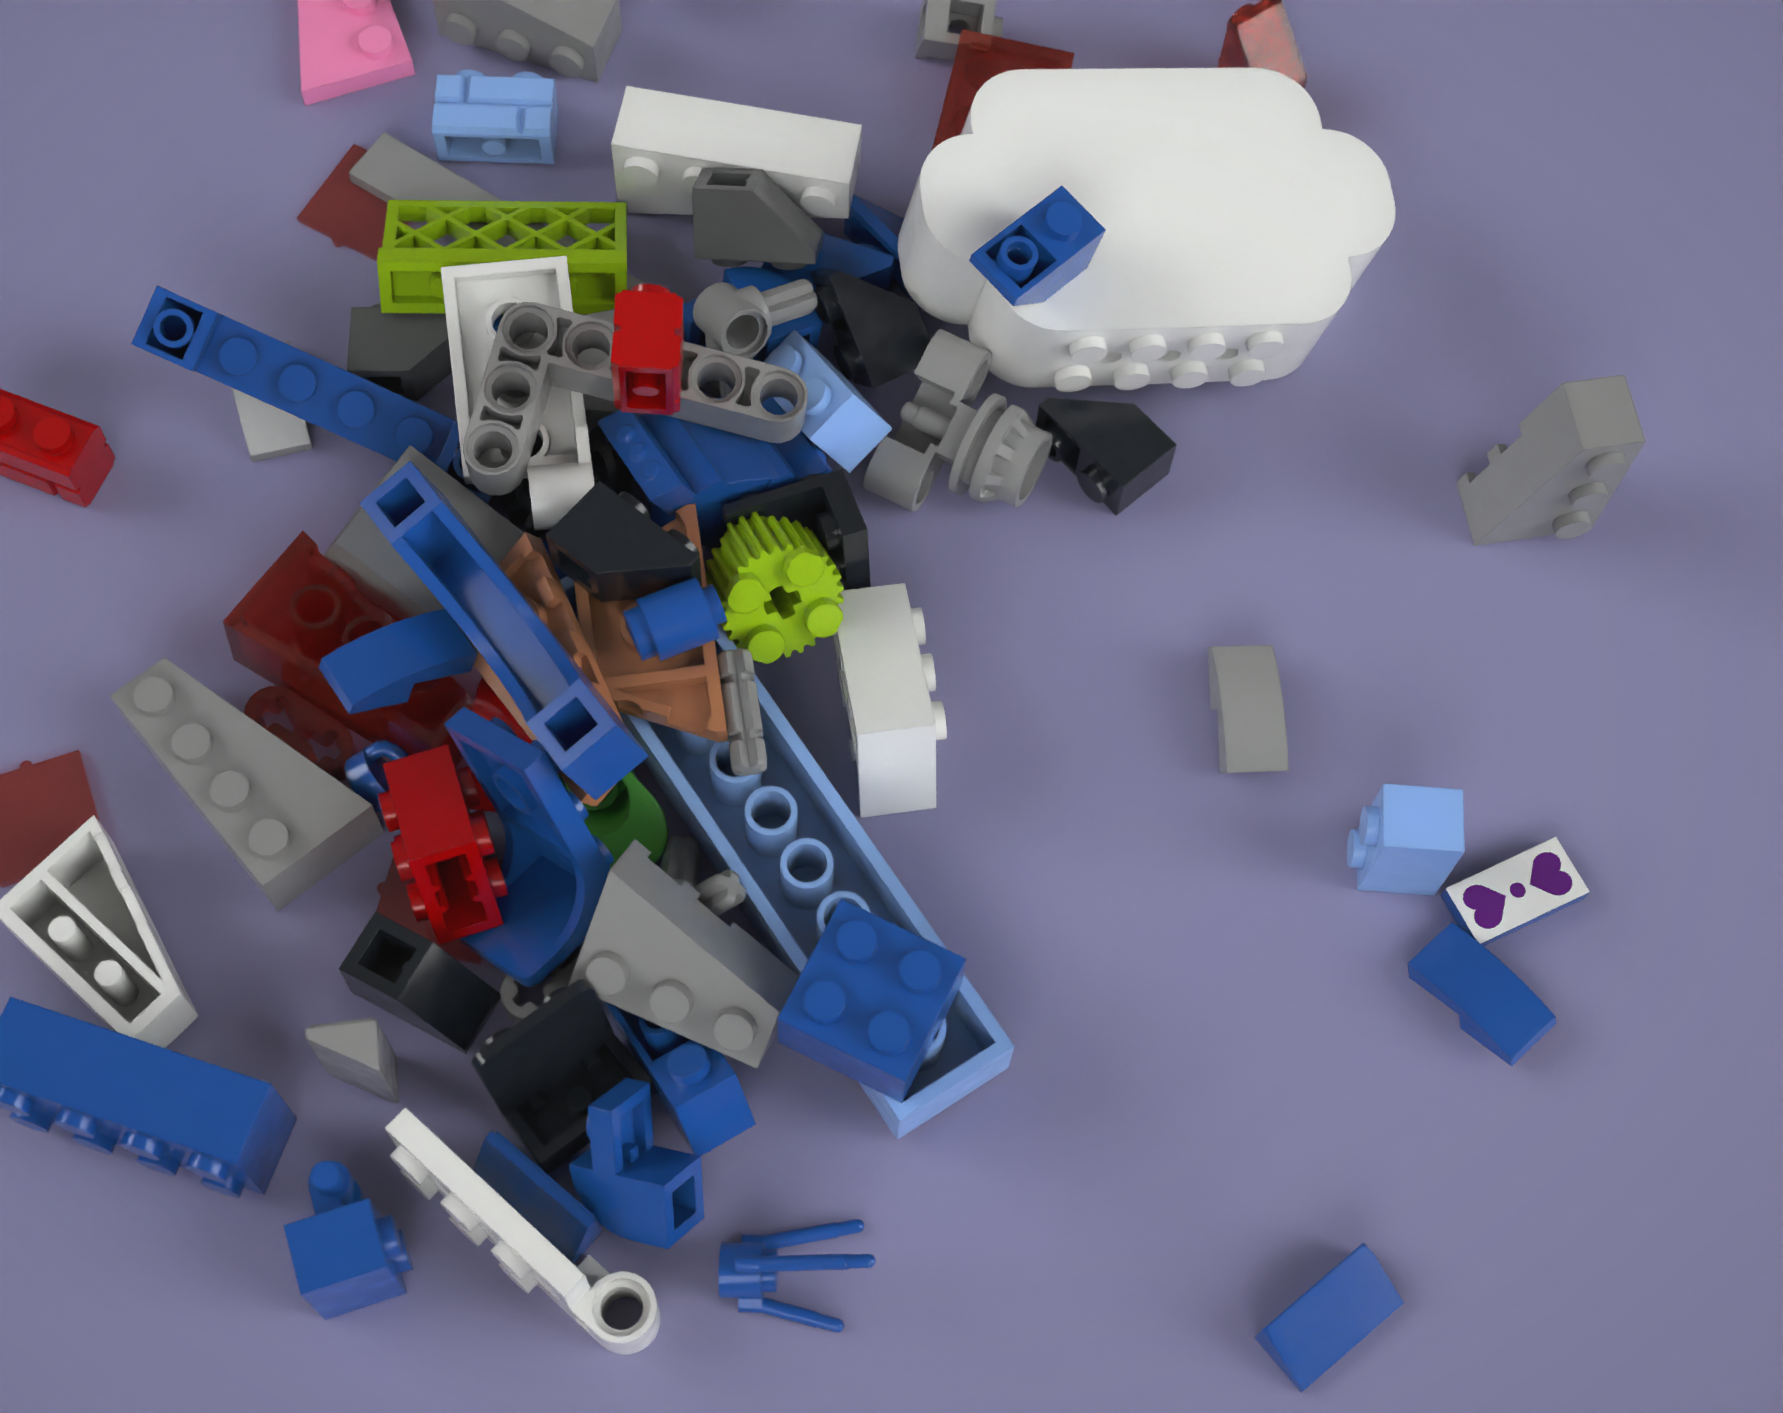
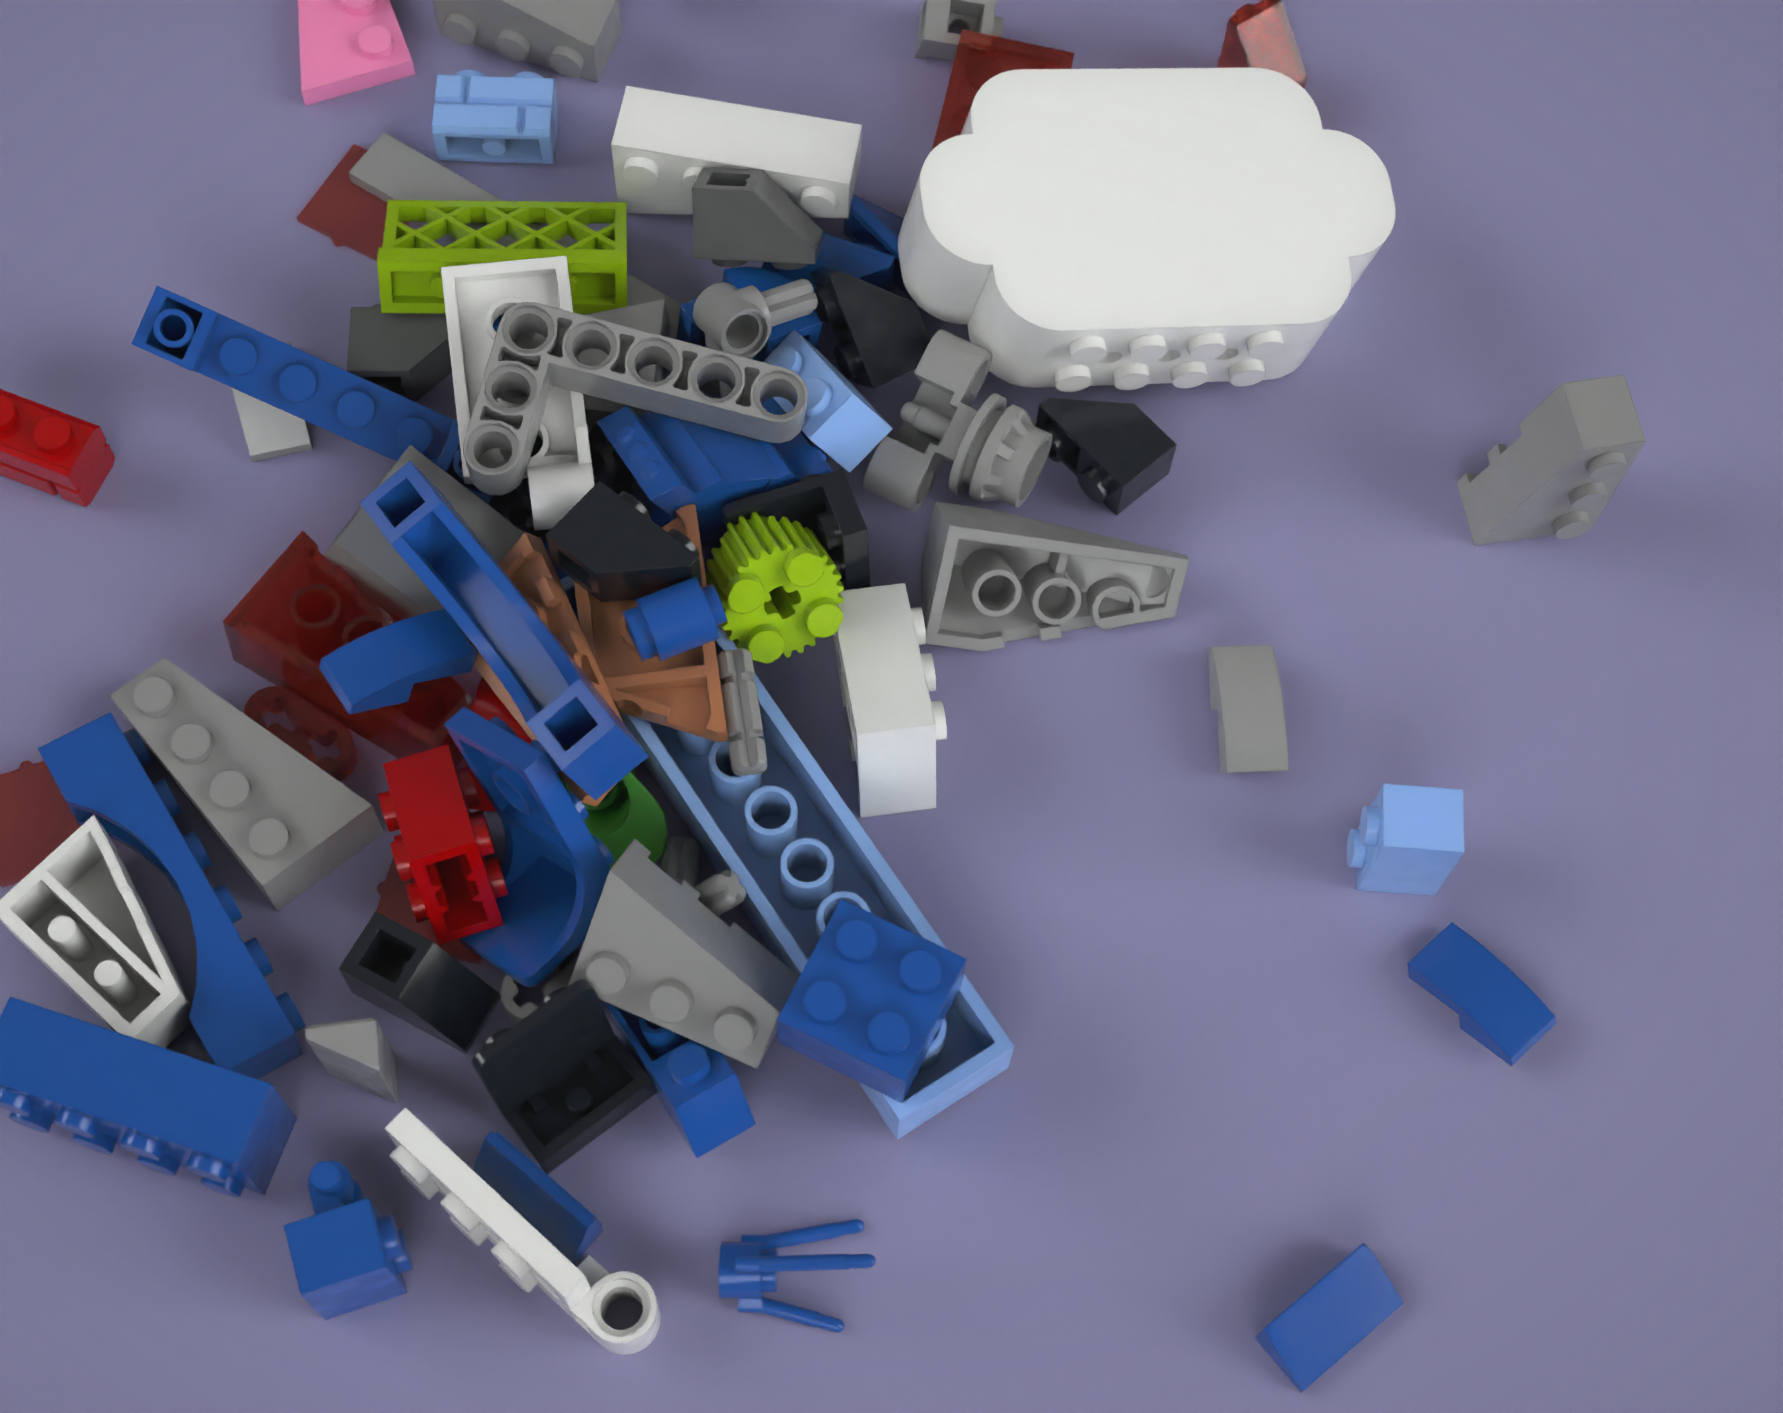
blue tile [344,740,410,813] -> none
blue brick [569,1078,705,1249] -> none
red brick [611,284,684,415] -> none
blue slope [969,185,1106,306] -> none
tile [1440,837,1590,946] -> none
none -> blue arch [37,712,306,1079]
none -> light grey wedge [922,501,1189,651]

